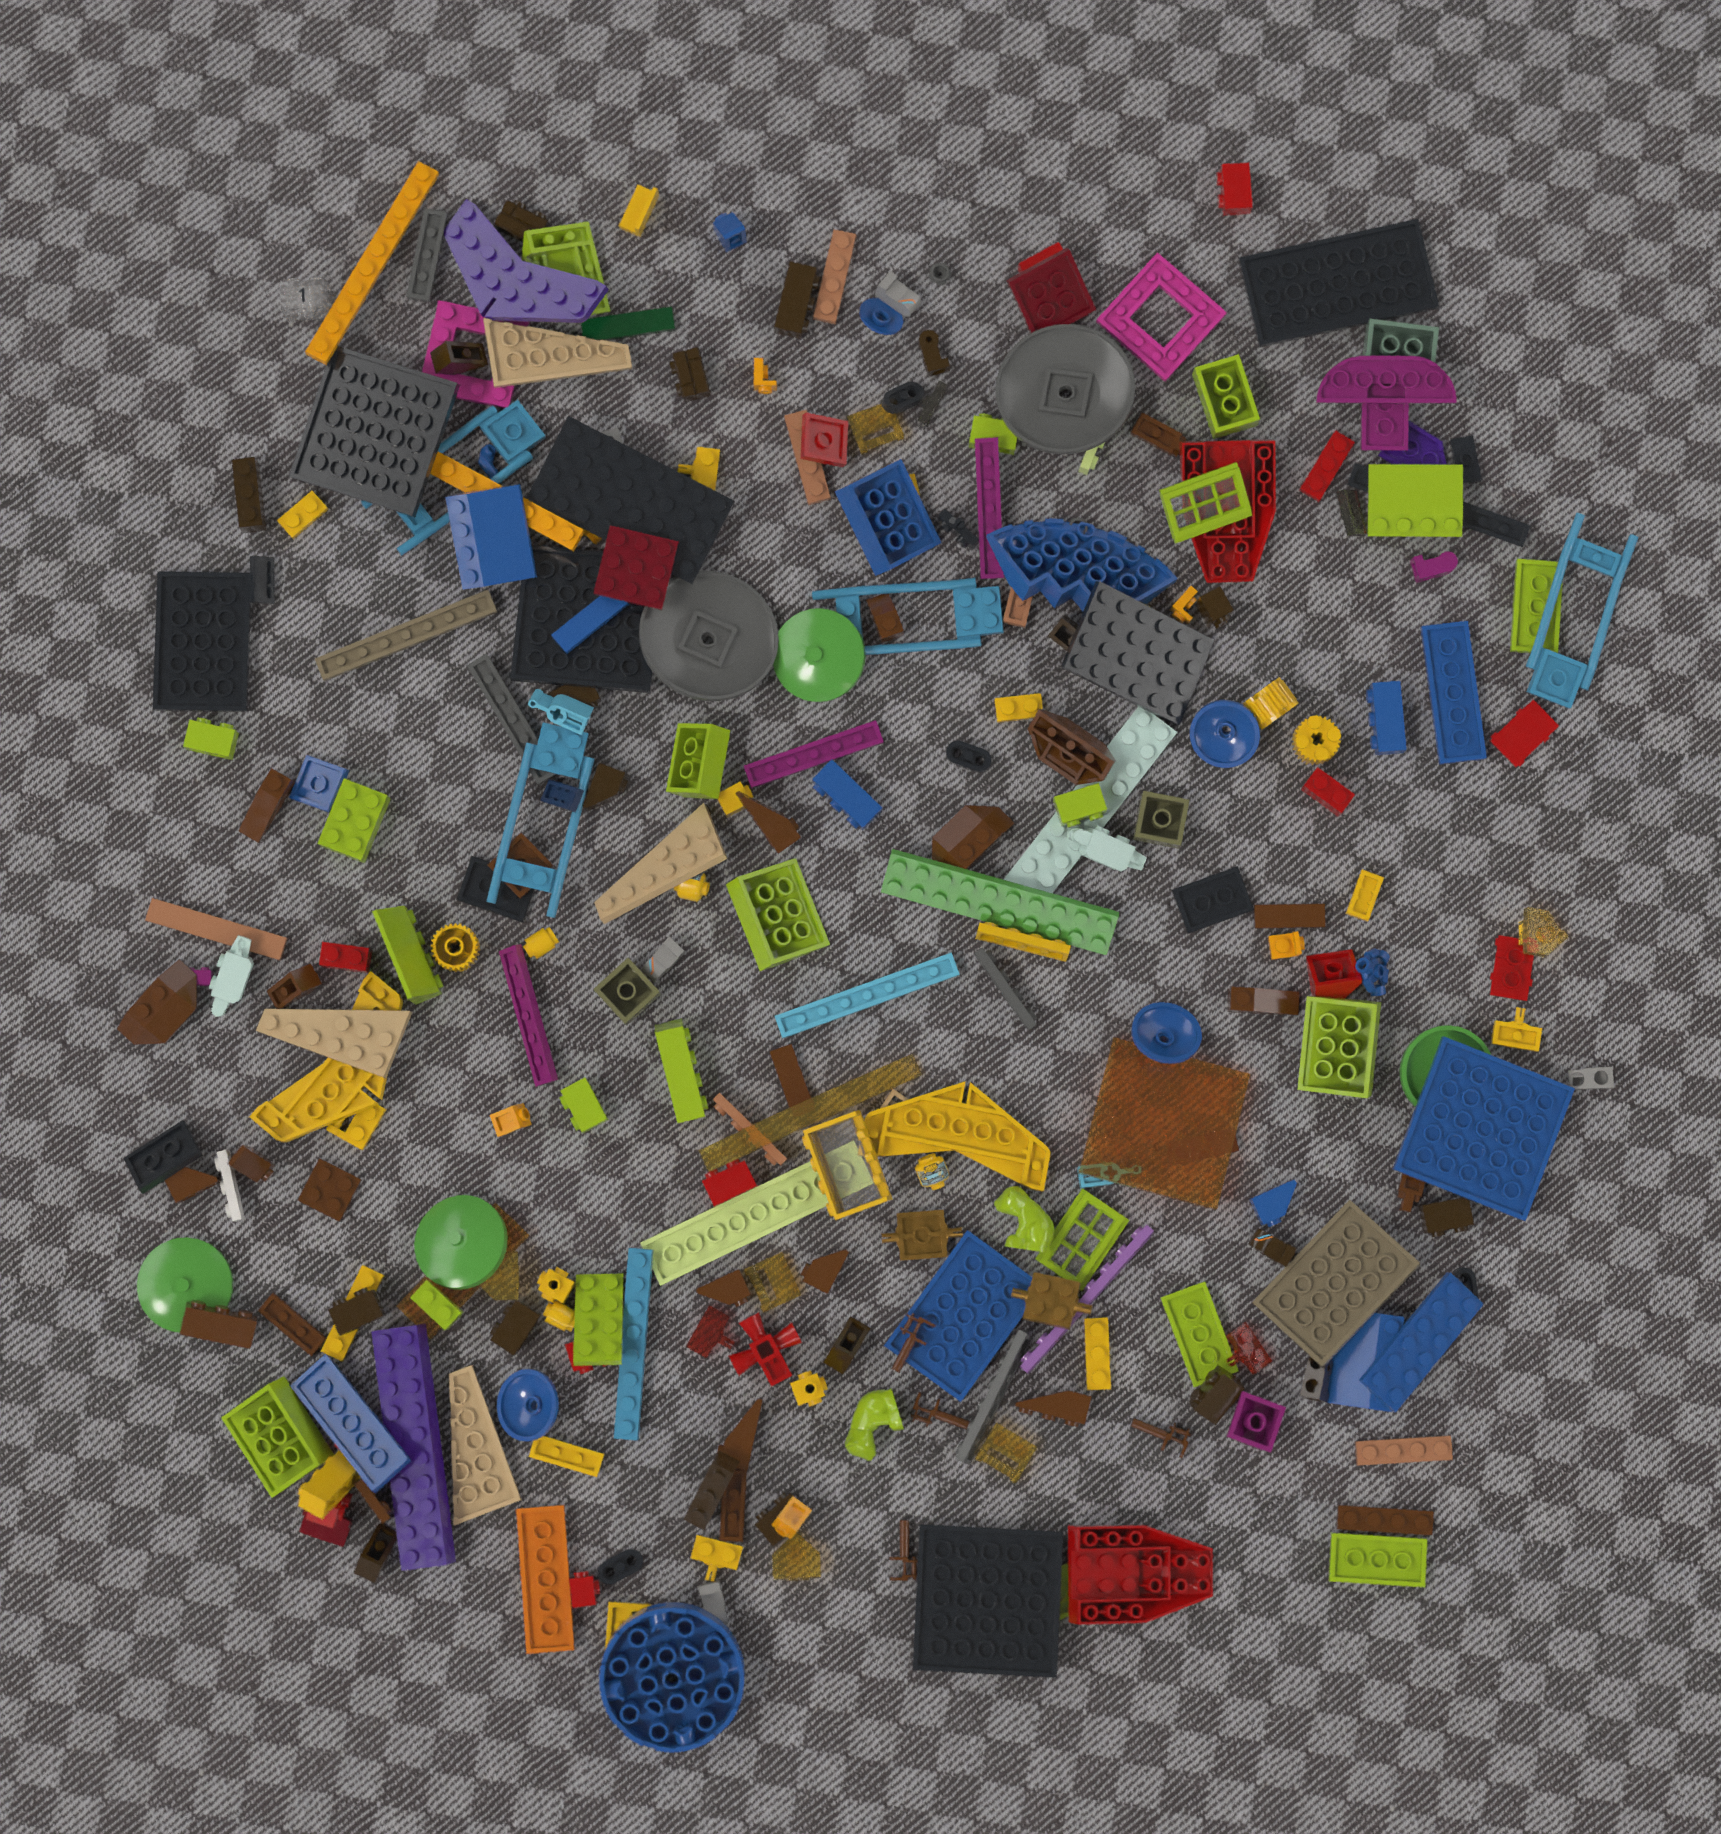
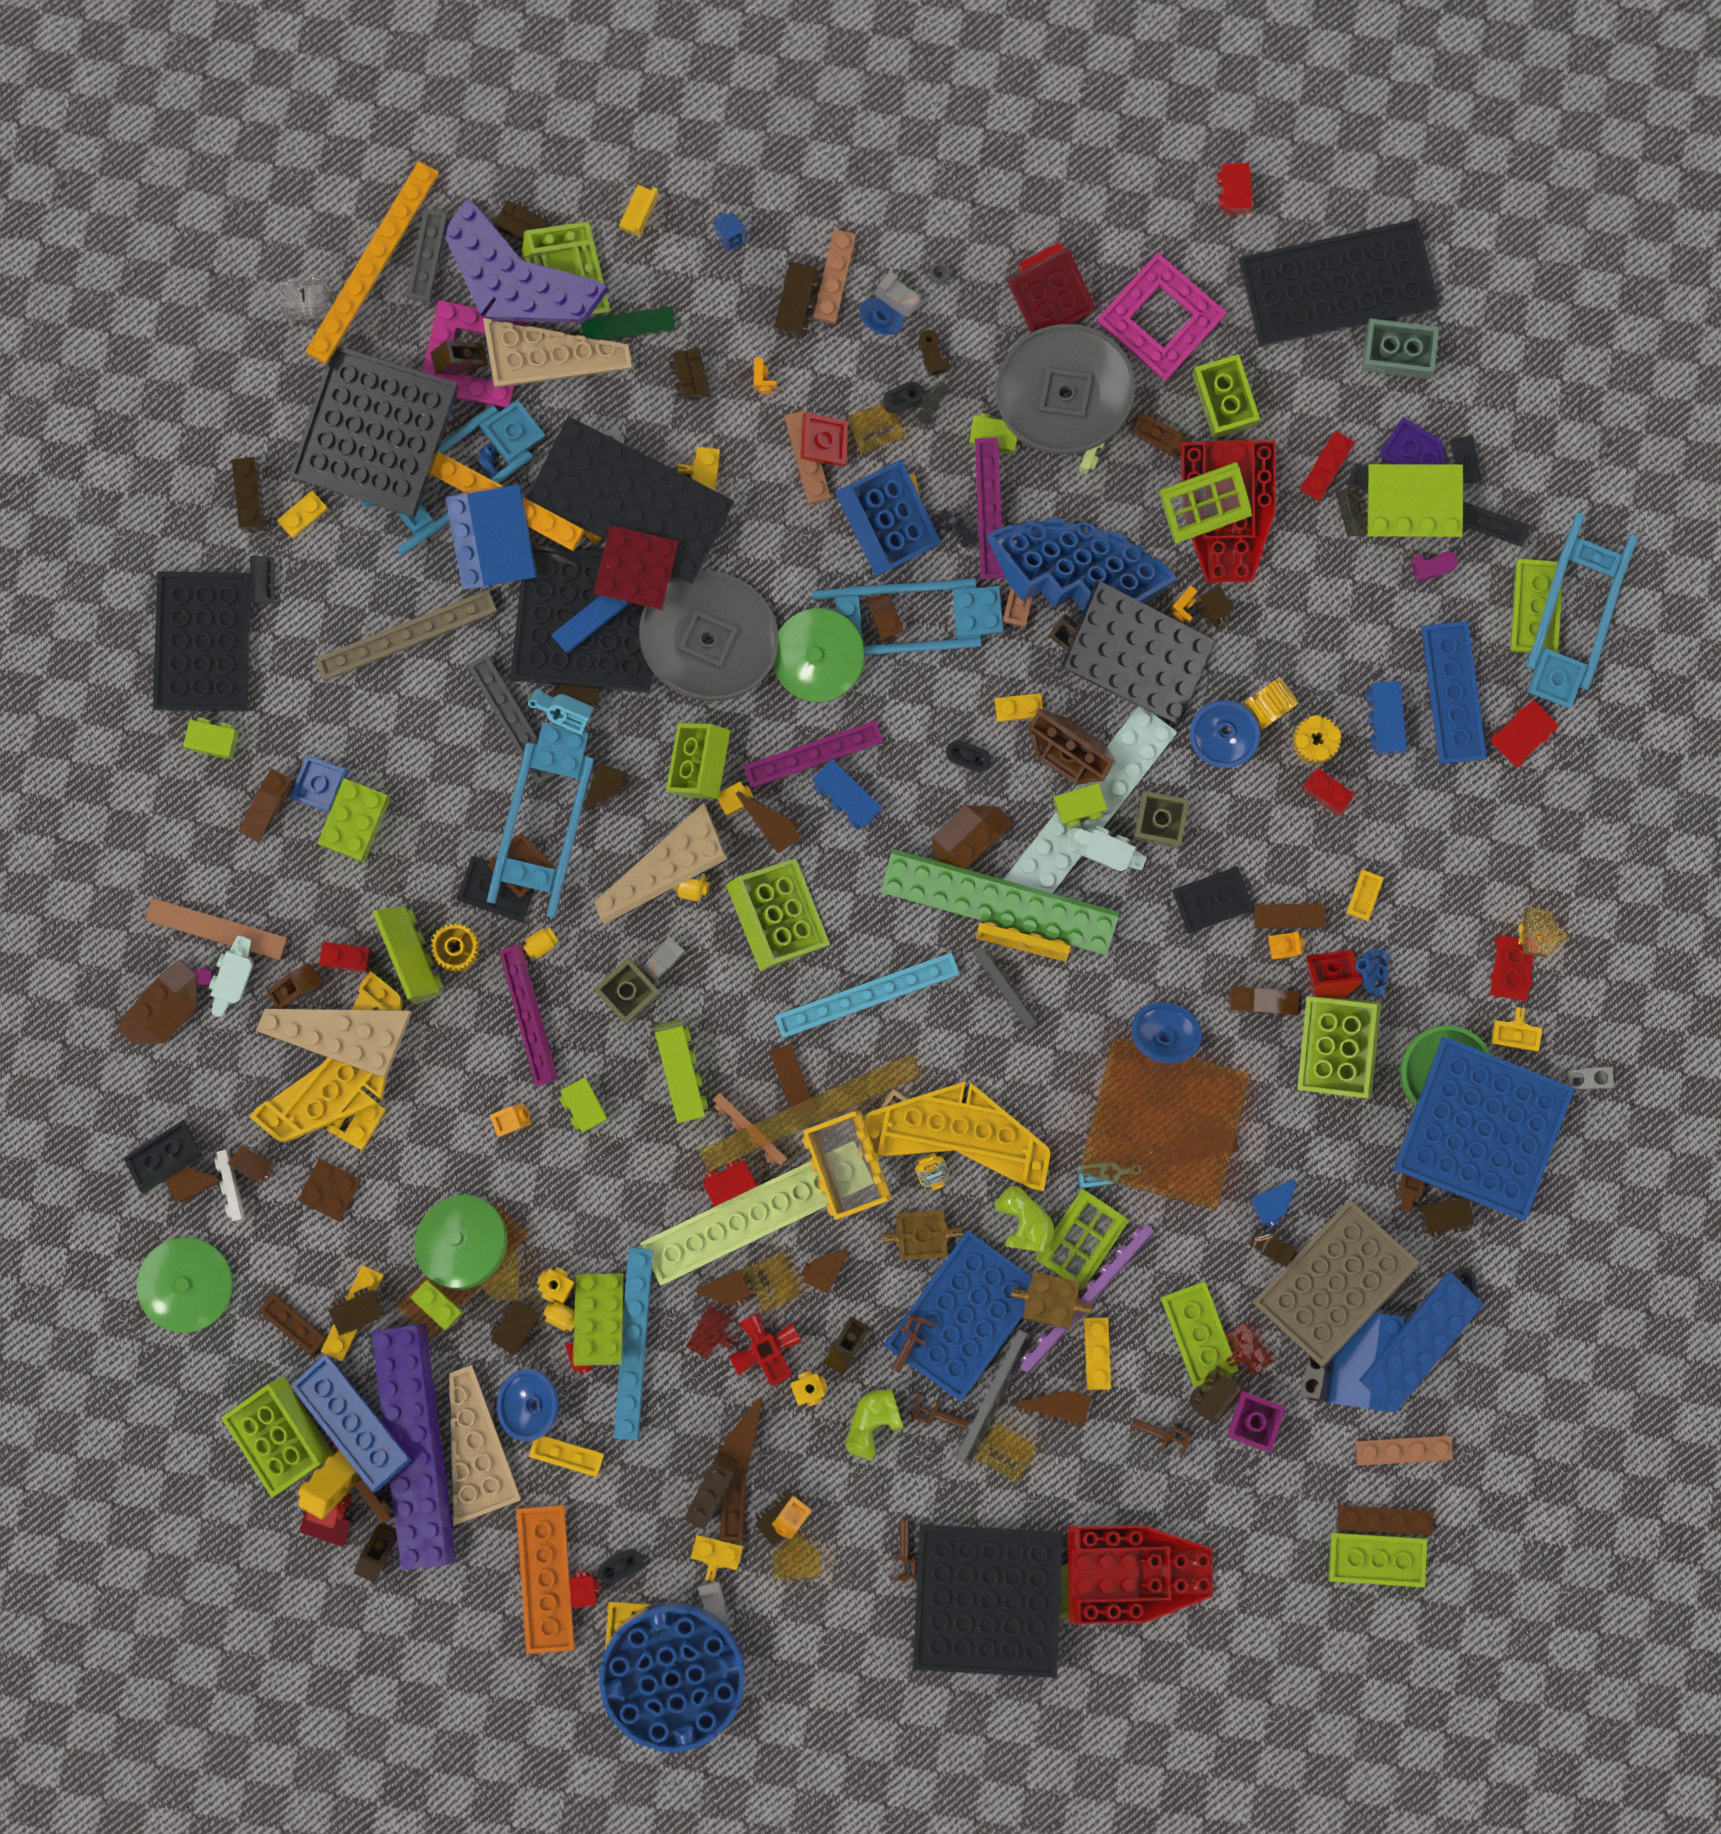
reddish brown brick [180,1300,257,1349] -> none
dark blue plate [540,779,584,813] -> none
magenta plate [1316,356,1457,451] -> none

